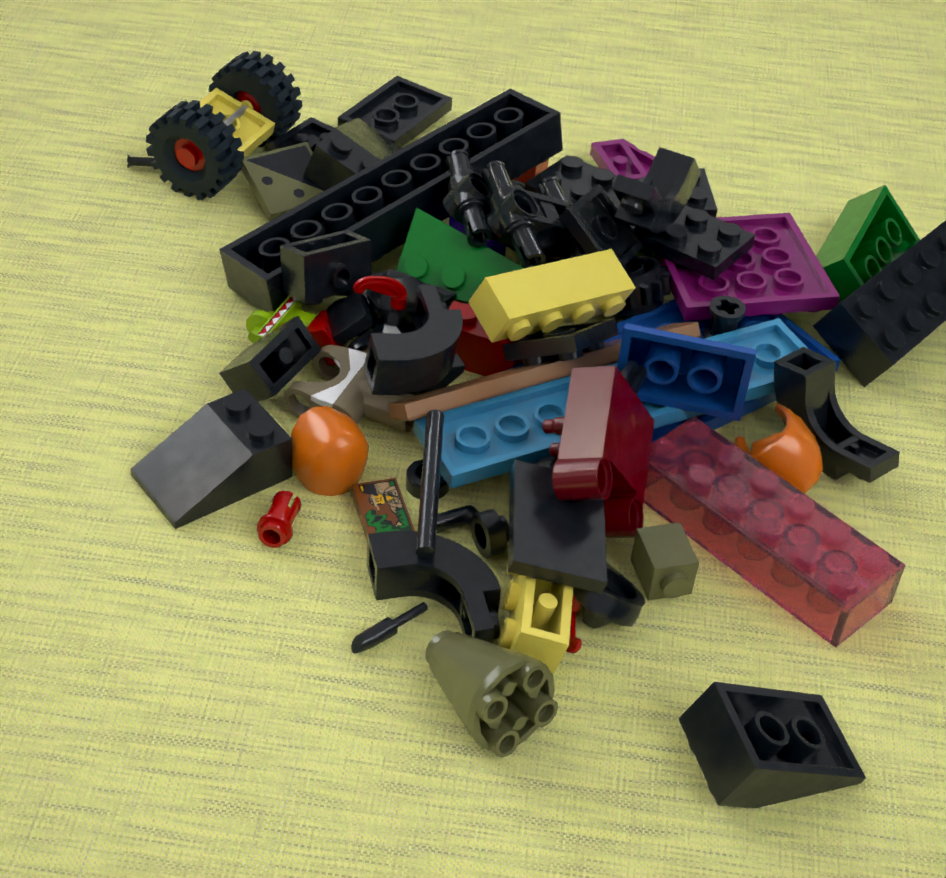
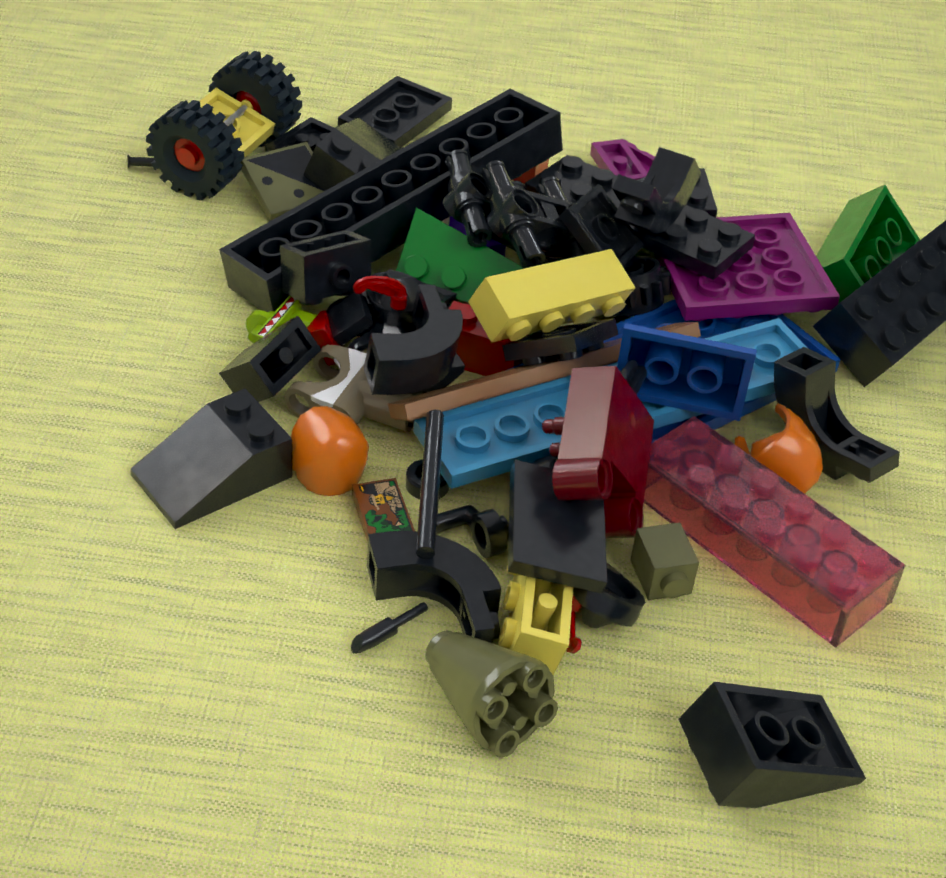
red pin [257,491,302,548] -> none
black bush [703,296,746,339] -> none

